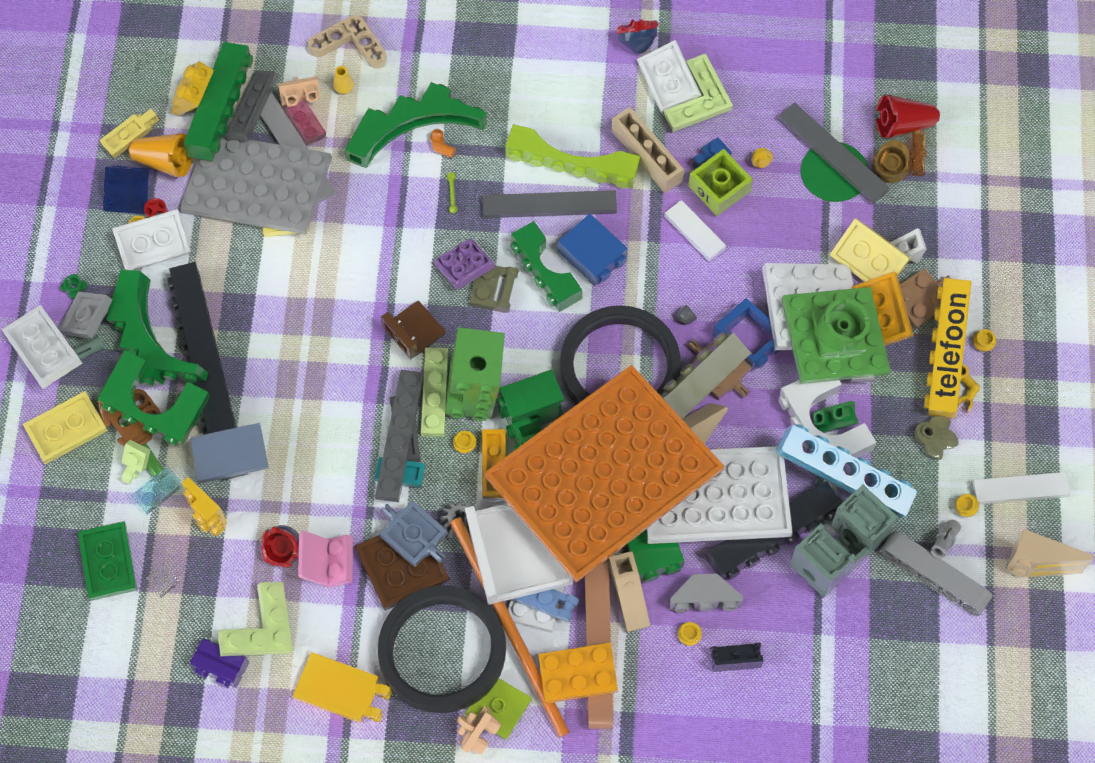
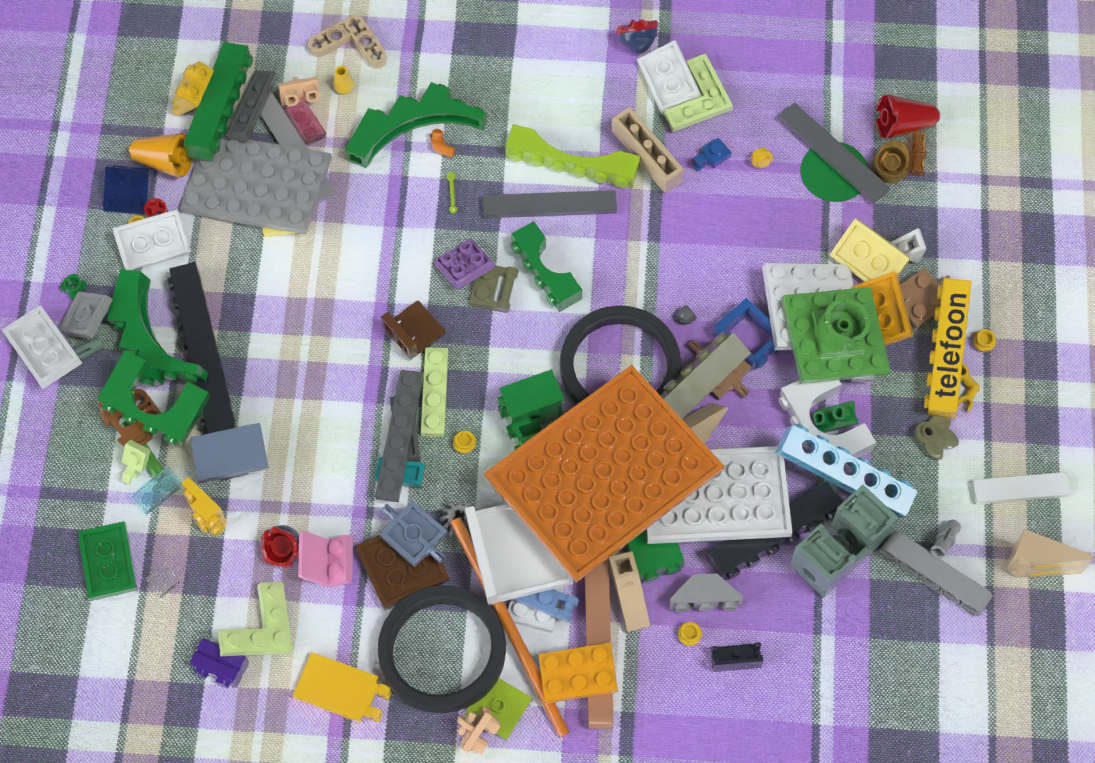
light yellow plate [23,391,108,465] -> none
light yellow hinge [100,109,159,159] -> none
bright green piece [445,327,505,421] -> none
light orange plate [482,429,506,499] -> none
blue brick [558,214,628,286] -> none
white tile [664,200,726,262] -> none
lime brick [688,149,753,216] -> none
yellow plate [955,494,979,517] -> none

